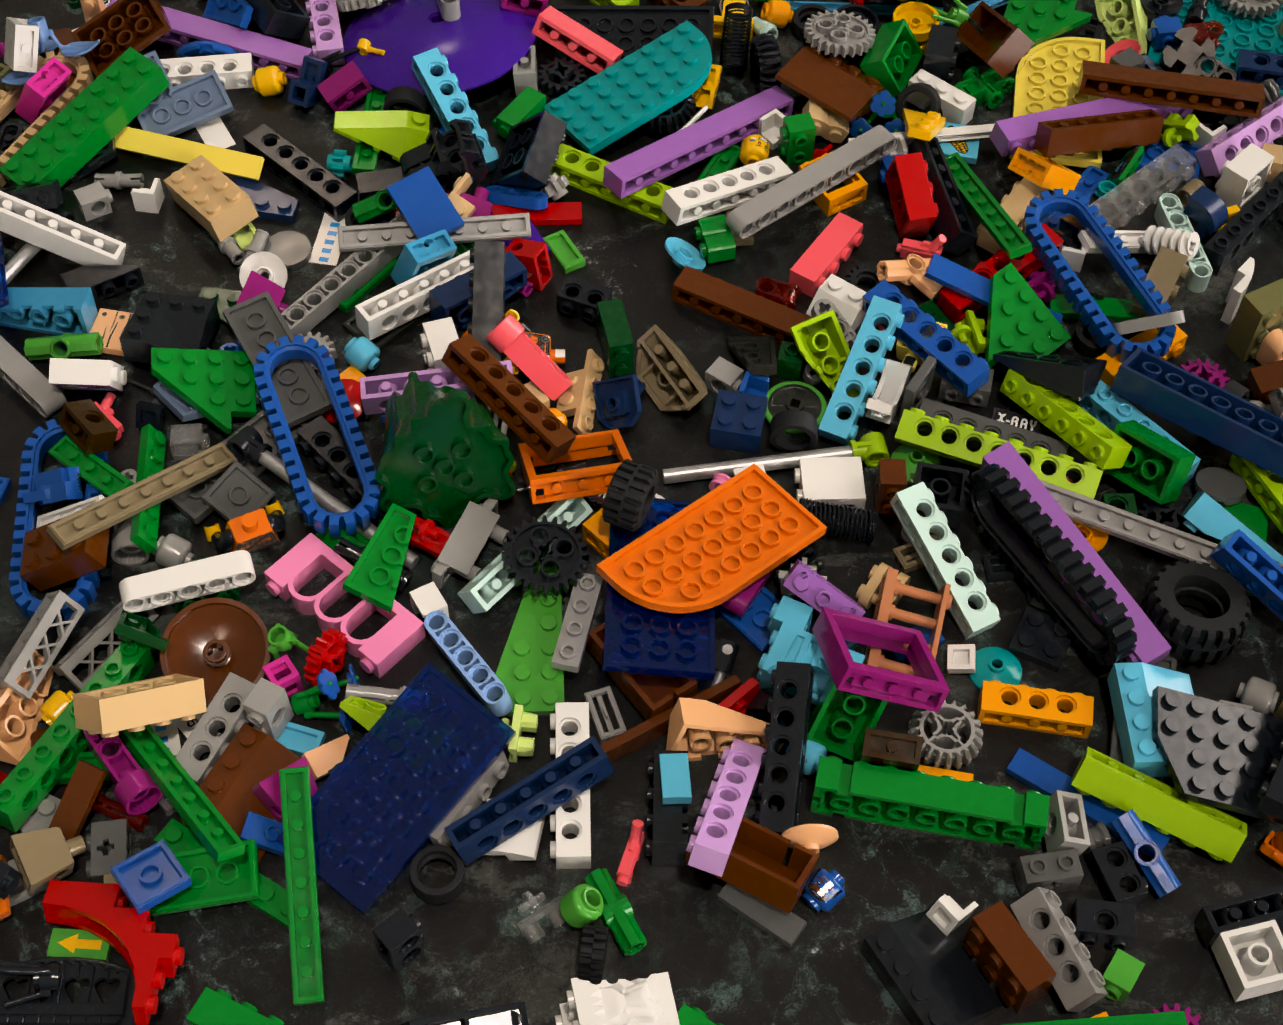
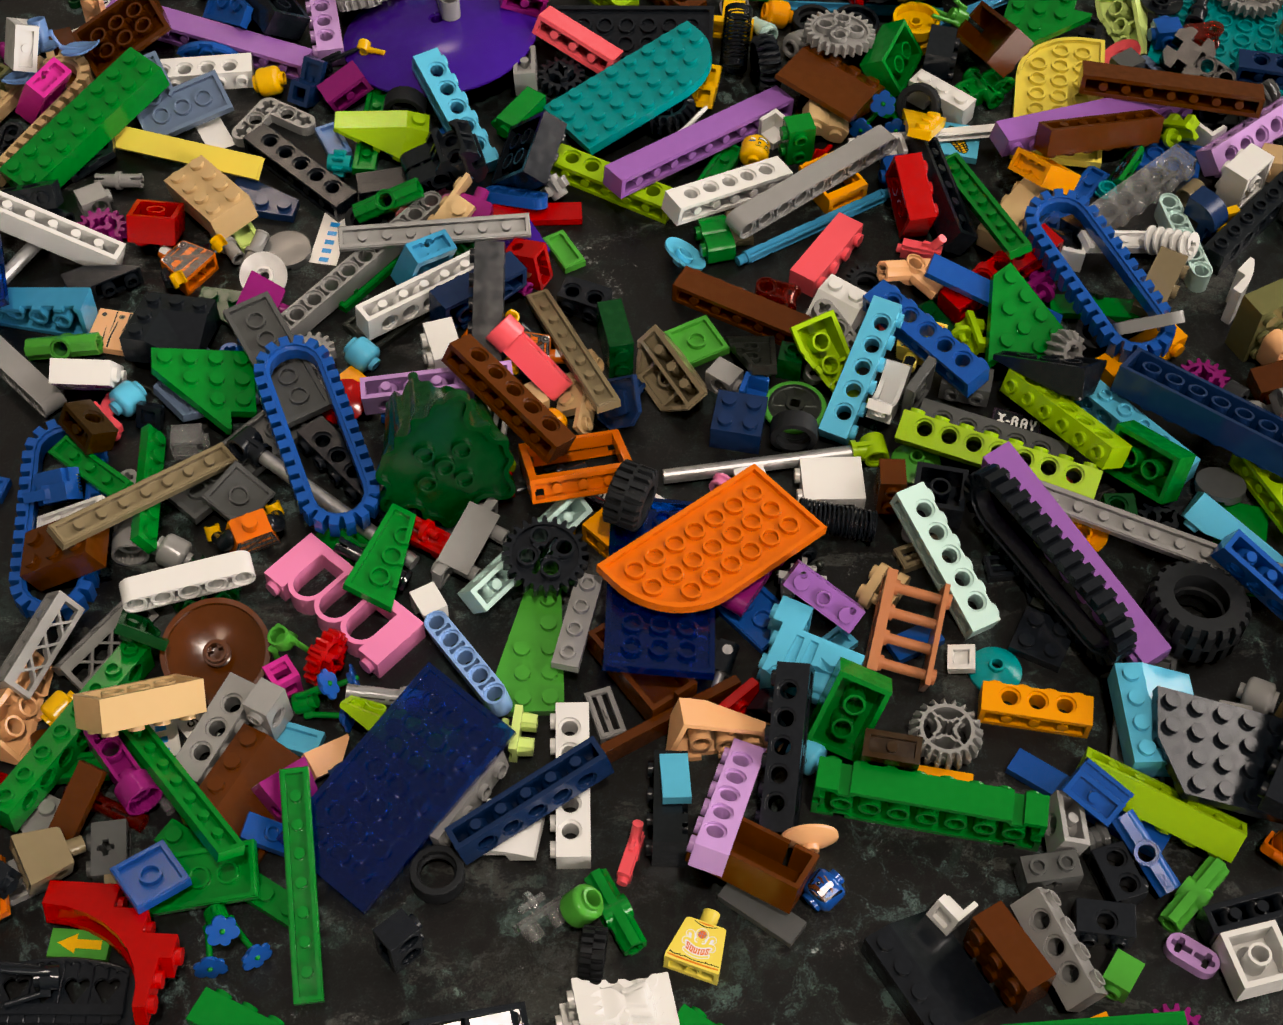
white panel [131,178,165,214] -> none
blue tile [386,166,464,247] -> none
magenta window [812,607,950,712] -> none
none -> magenta gear [76,208,127,242]
none -> medium azure head [109,380,147,417]
none -> red brick [126,199,185,248]
none -> torso [158,233,228,296]
none -> blue plant [193,903,273,978]
none -> light grey beam [232,97,316,147]
none -> medium blue tile [314,122,353,156]
none -> dark tan tile [525,289,621,414]
none -> light yellow torso [663,908,726,986]
none -> bright green tile [664,315,730,368]
none -> dark azure piece [735,188,890,266]
none -> light grey head [782,29,811,59]
none -> light grey gear [1044,329,1086,360]
none -> blue plate [1061,757,1134,827]
none -> bright green piece [1158,856,1230,933]
none -> lavender beam [1163,933,1220,979]

